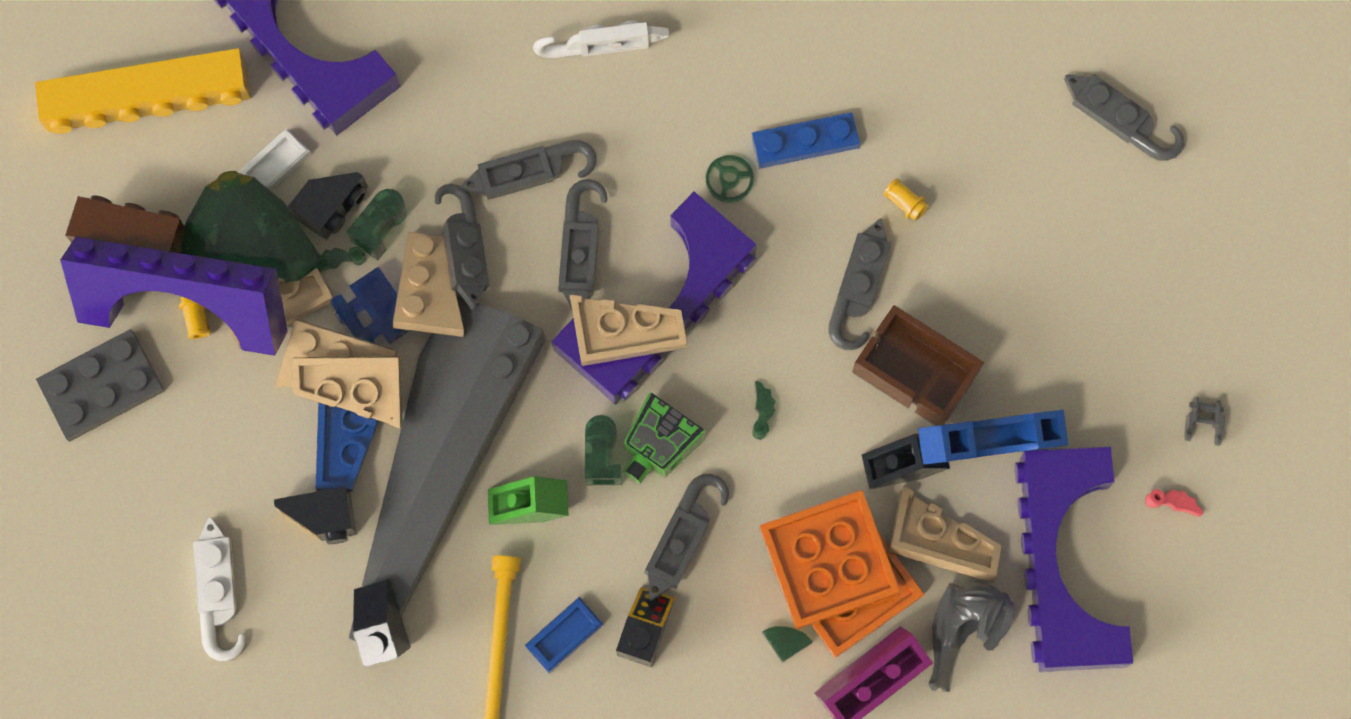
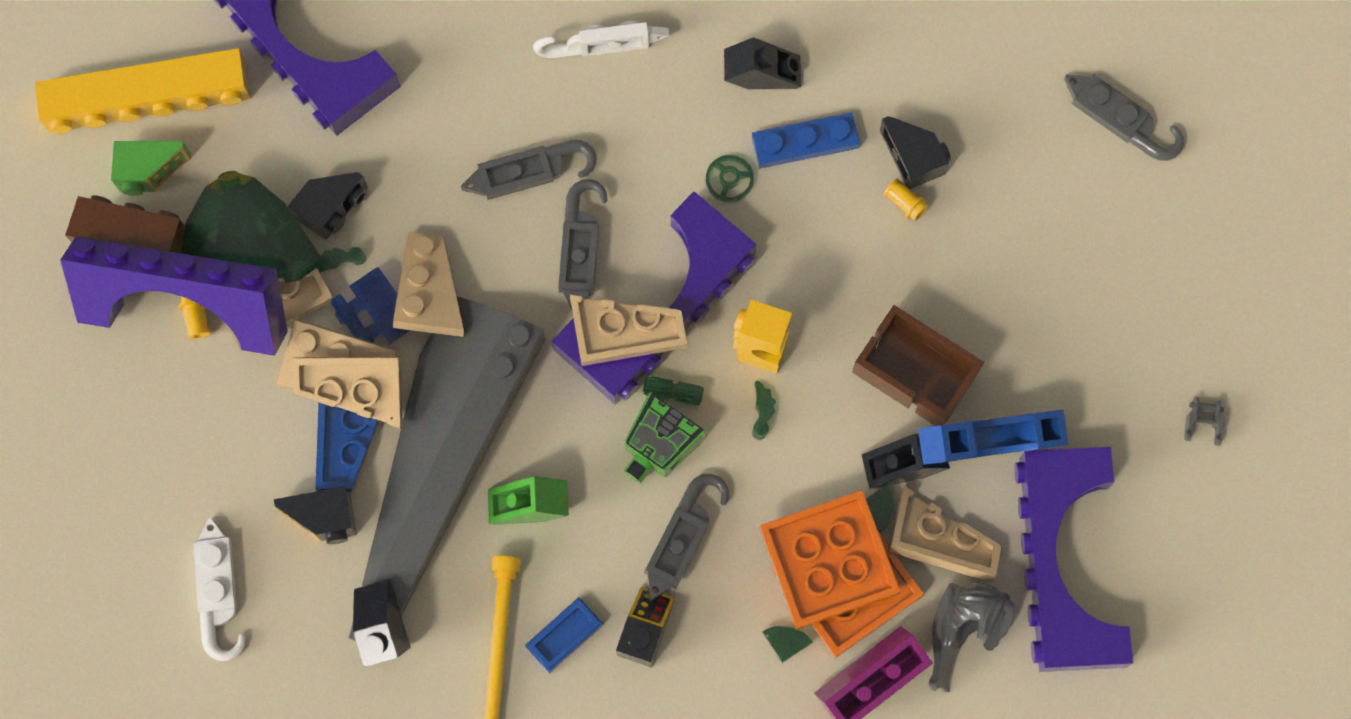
dark grey plate [36,329,164,442] -> none
white tile [236,128,312,201] -> none
clear green leg [346,189,407,260] -> none
dark grey plate [435,184,490,310] -> none
clear green leg [585,415,622,486] -> none
dark grey plate [828,218,891,350] -> none
coral piece [1145,489,1203,517] -> none
none -> bright green slope [111,141,191,196]
none -> clear green piece [643,376,704,406]
none -> black slope [724,37,801,90]
none -> yellow arch [733,300,792,374]
none -> clear green tile [866,484,894,534]
none -> black slope [880,116,951,189]

